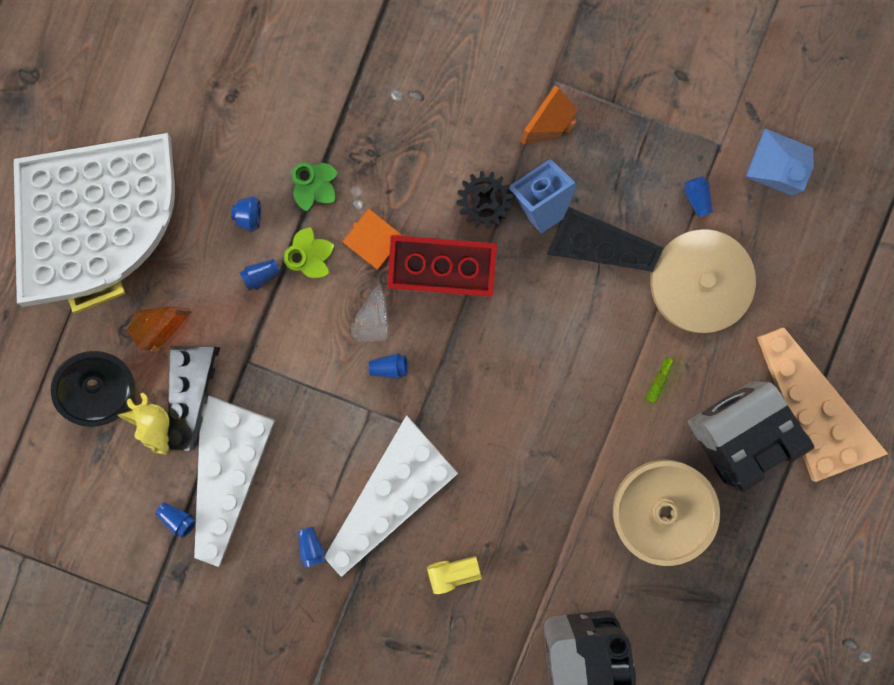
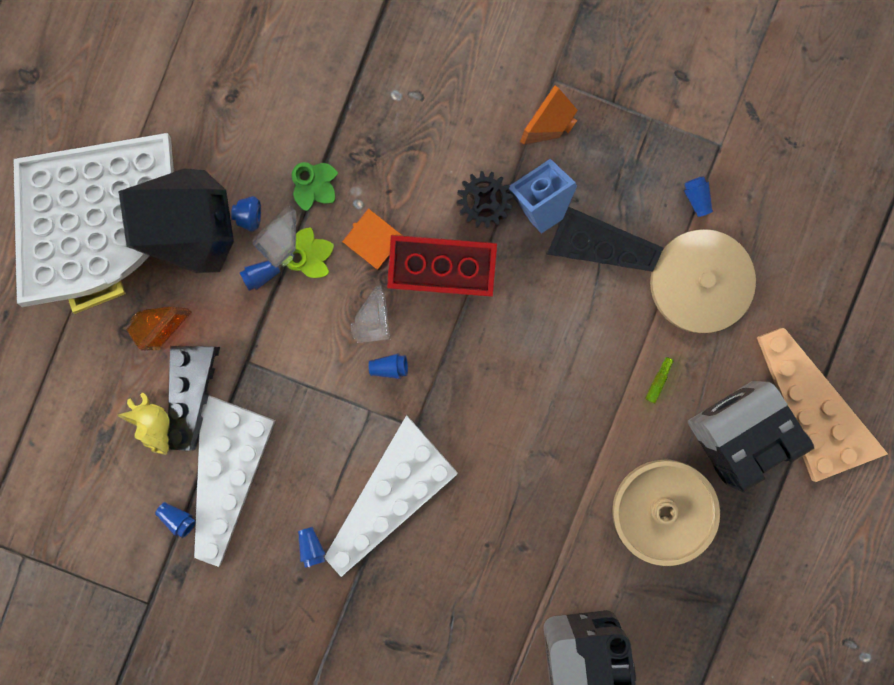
black dish [50,351,135,427] -> none
light yellow piece [427,556,482,594] -> none
medium blue slope [745,129,814,196] -> none
none -> black wedge [118,168,234,273]
none -> clear slope [252,204,296,268]

